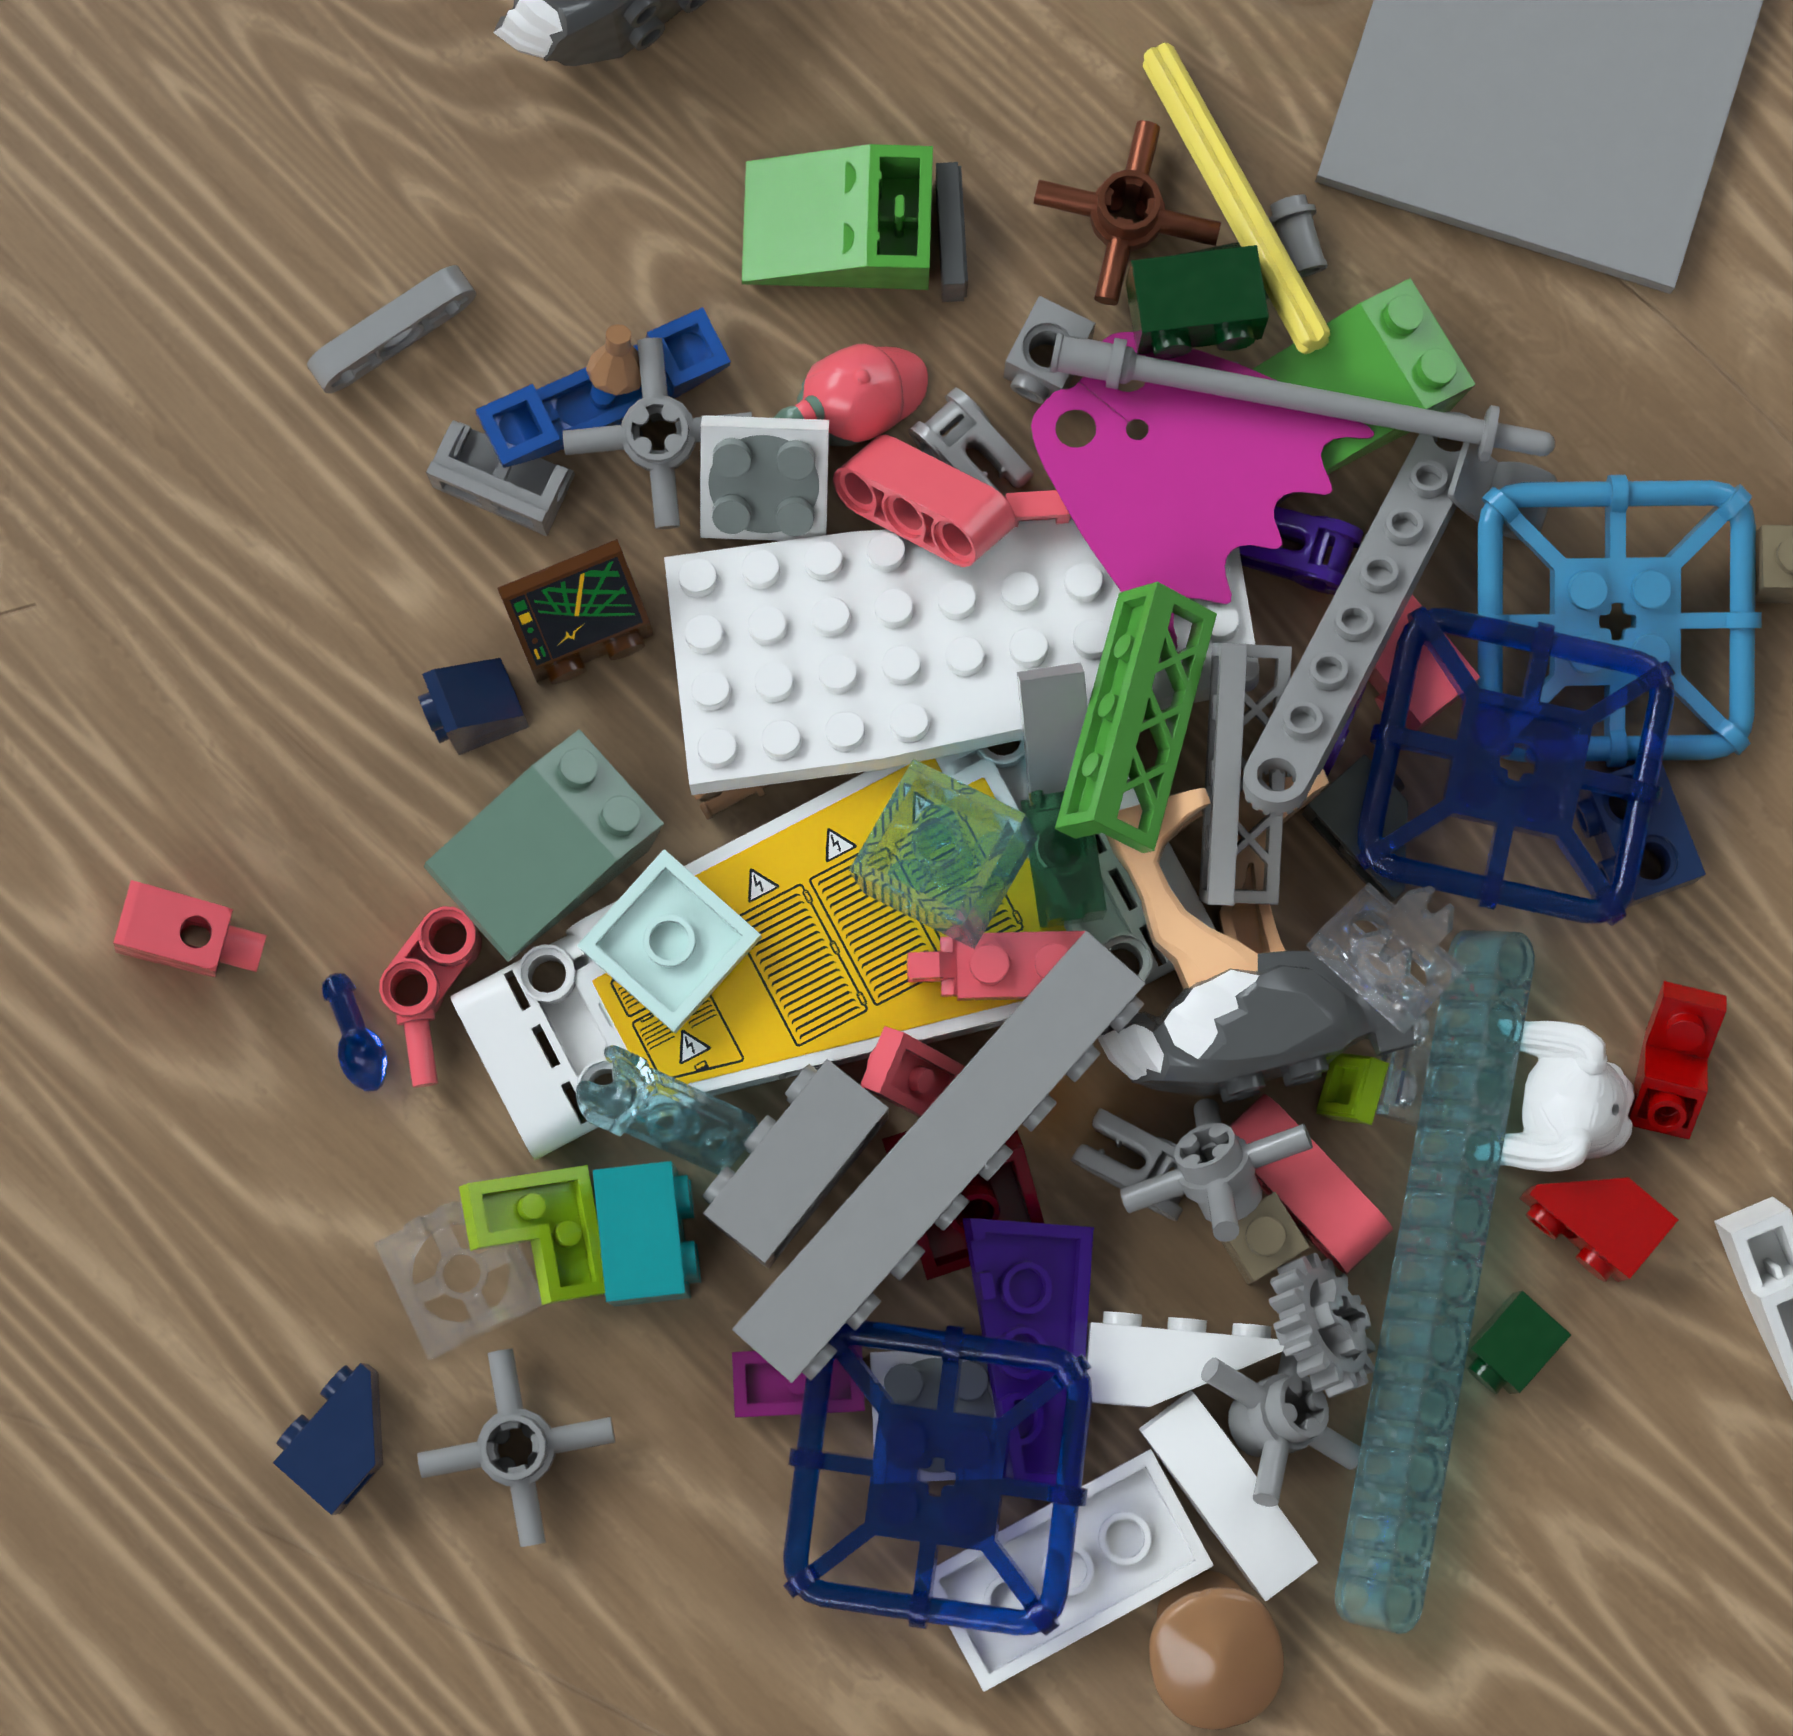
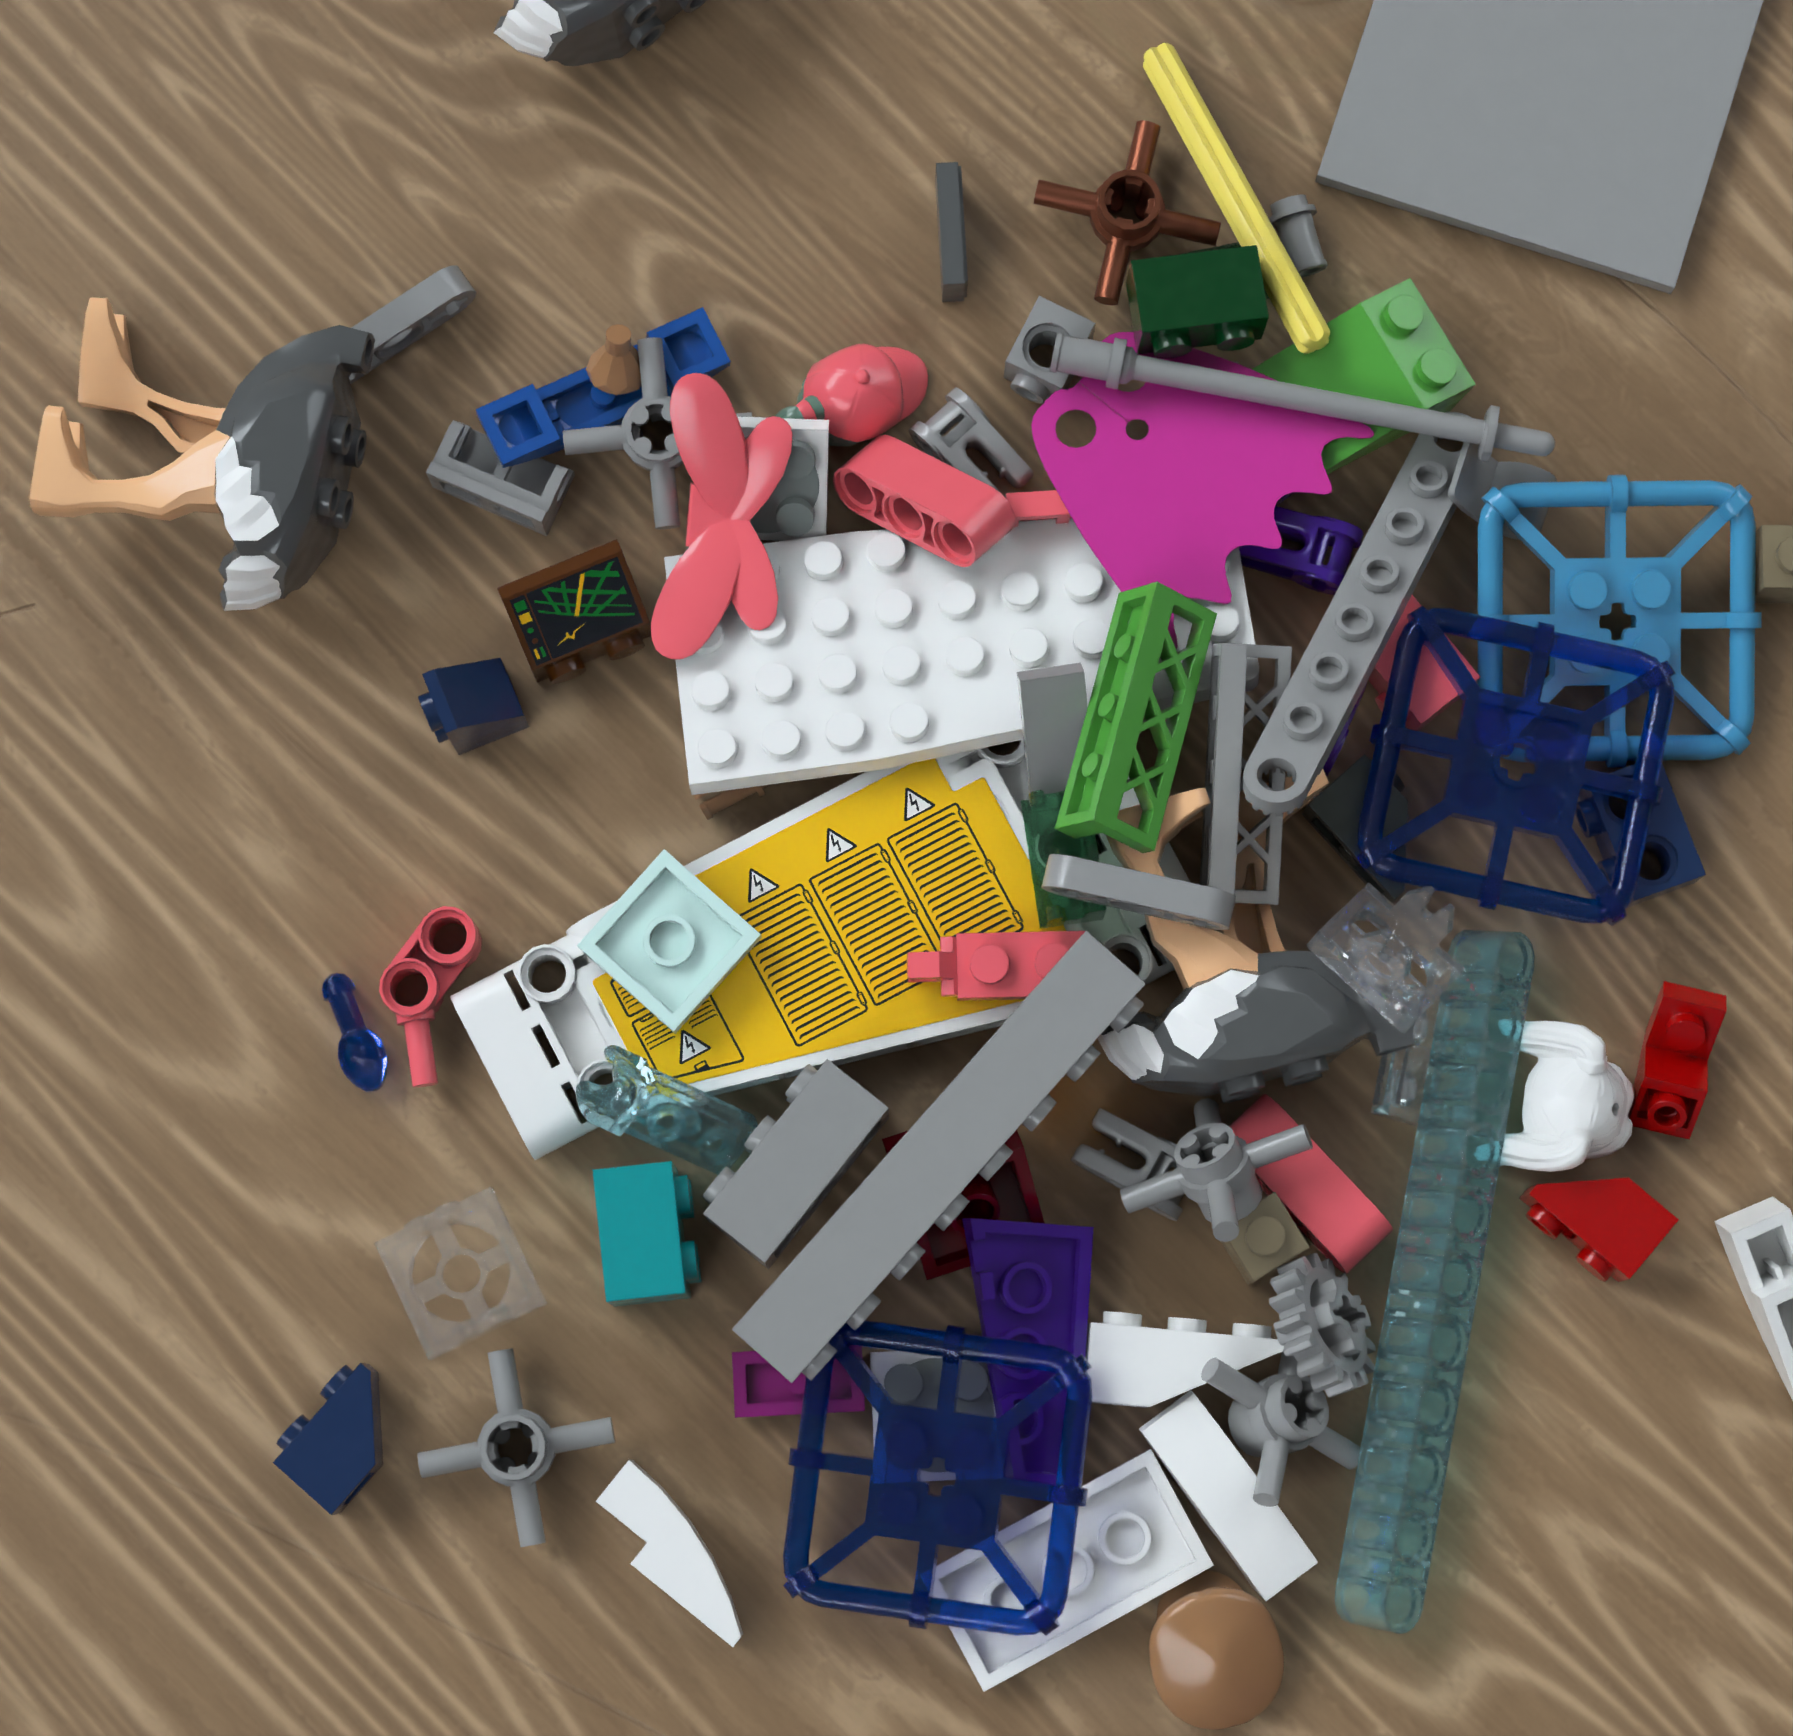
coral torso [113,880,267,977] -> none
sand green slope [424,729,664,962] -> none
lime plate [459,1165,605,1305] -> none
slope [742,144,933,290] -> none
clear light blue brick [849,759,1038,949] -> none
coral plate [860,1026,965,1118] -> none
lime tile [1316,1053,1390,1125] -> none
dark green brick [1462,1290,1571,1394] -> none
none -> animal [29,297,375,611]
none -> white slope [596,1460,743,1647]
none -> coral piece [651,373,793,660]
none -> light grey beam [1042,854,1236,930]

